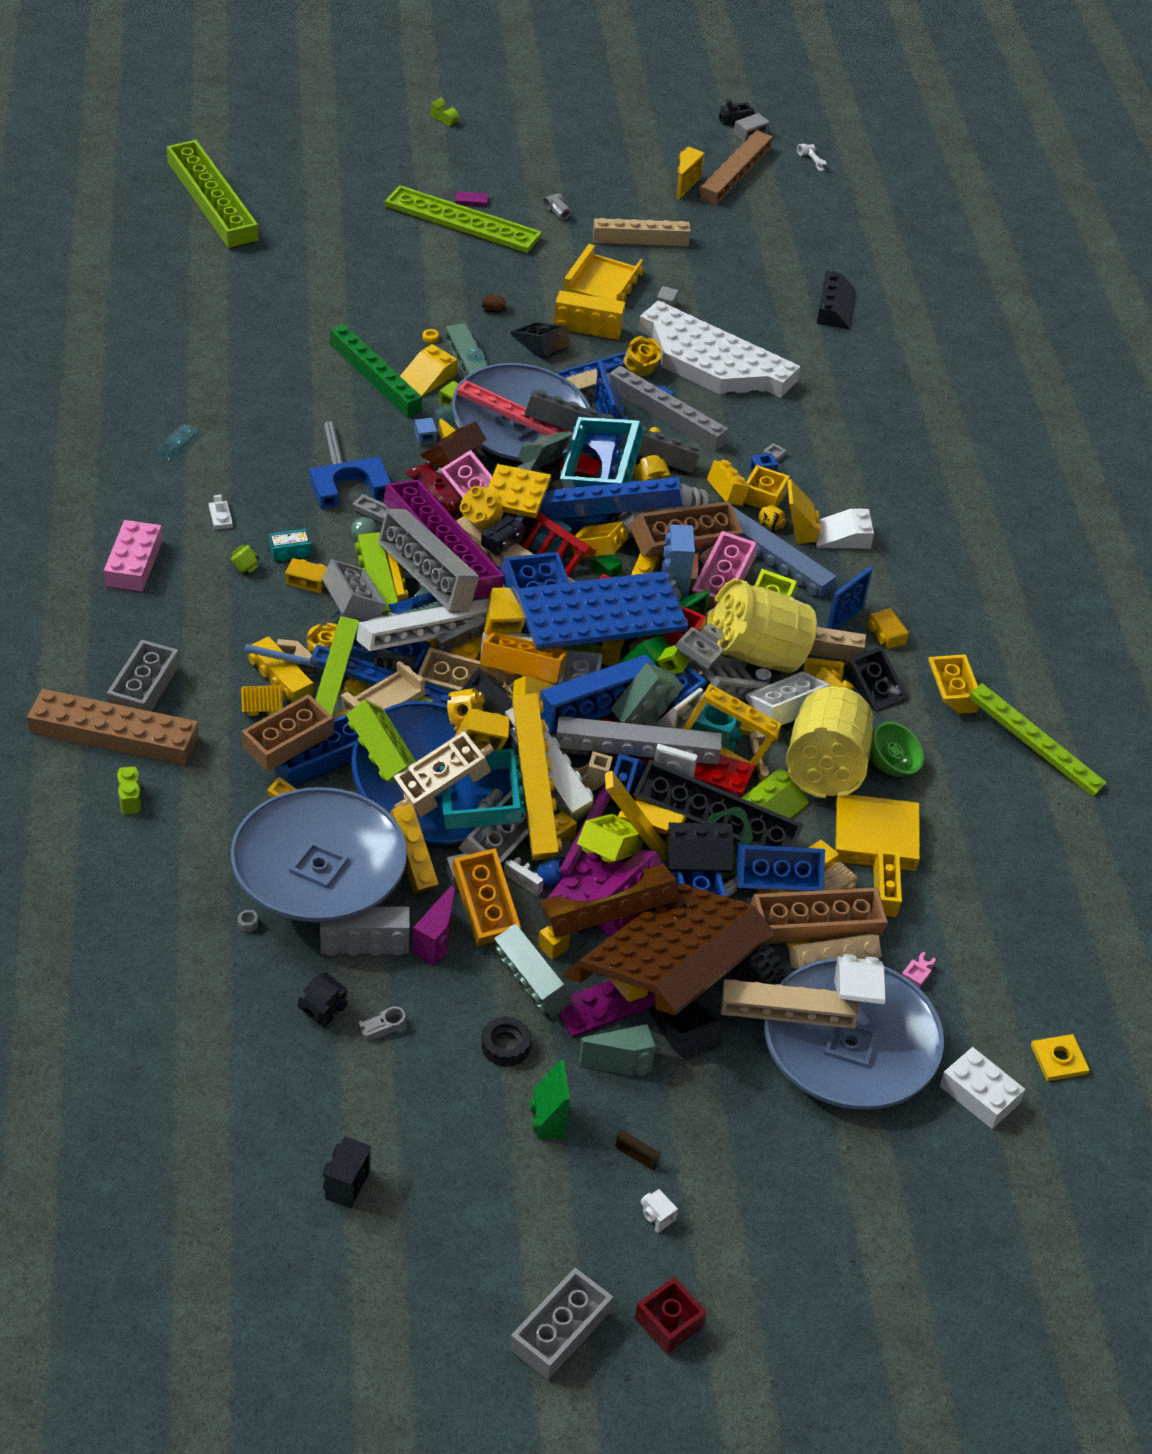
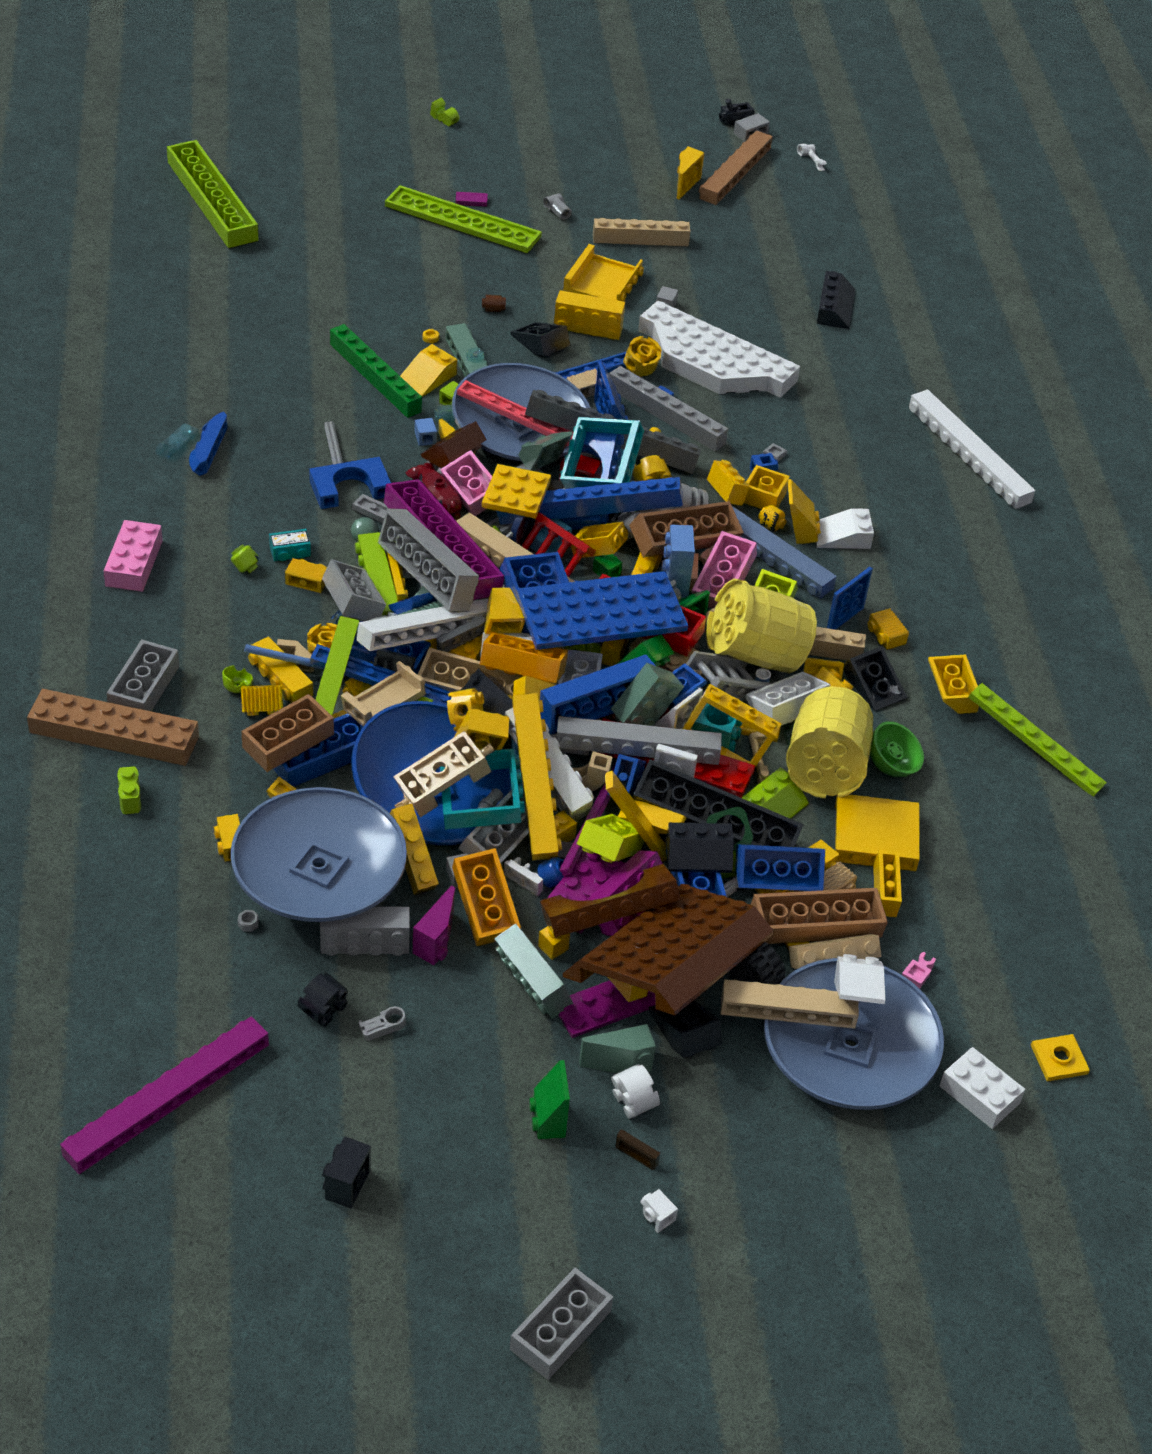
white plate [208,495,233,530] -> none
lime slope [346,700,416,784] -> none
yellow brick [460,486,503,529] -> none
black brick [481,515,524,556] -> none
black tyre [481,1016,531,1067] -> none
dark red brick [635,1277,707,1354] -> none
lime brick [657,645,691,674] -> none
light grey plate [675,623,724,669] -> none
none -> magenta brick [60,1016,269,1174]
none -> blue brick [189,411,228,476]
none -> yellow brick [214,814,240,862]
none -> lime hair [222,665,253,693]
none -> white brick [611,1064,660,1119]
none -> white brick [909,389,1035,509]

